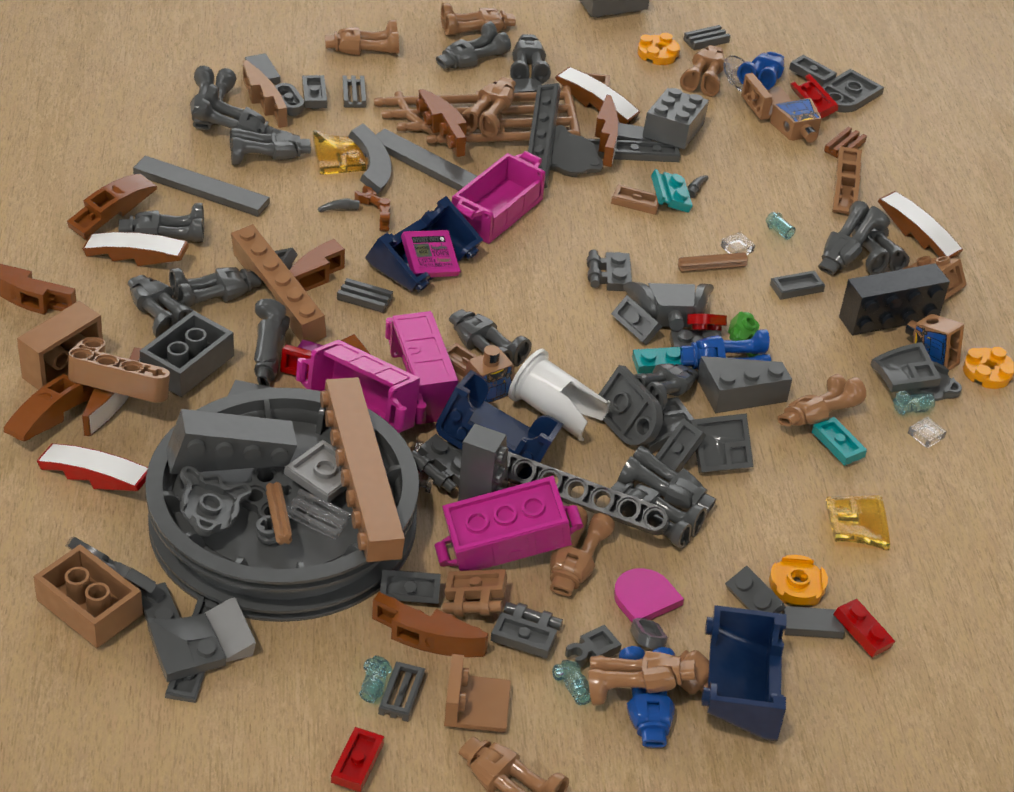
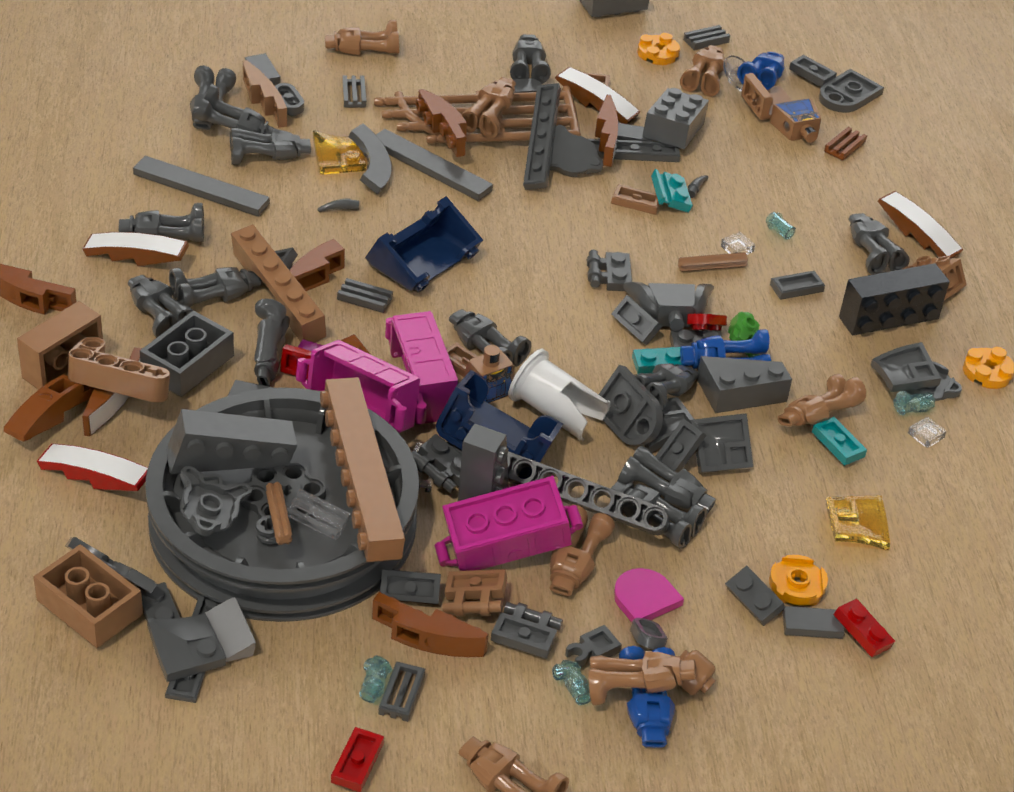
dark orange slope [67,174,158,240] -> none
light grey tile [284,440,347,503] -> none
dark grey plate [302,75,327,109] -> none
dark orange piece [355,186,390,231] -> none
dark pink tile [401,230,460,277] -> none
dark grey piece [436,21,511,69] -> none
medium nougat piece [441,3,516,35] -> none
medium nougat bracket [444,654,511,732] -> none
dark pink container [452,151,545,244] -> none
dark blue windscreen [701,605,787,741] -> none
red hinge [790,74,838,119] -> none
dark grey piece [818,201,890,275] -> none
medium nougat slope [832,146,862,215] -> none
medium nougat torso [905,314,964,370] -> none

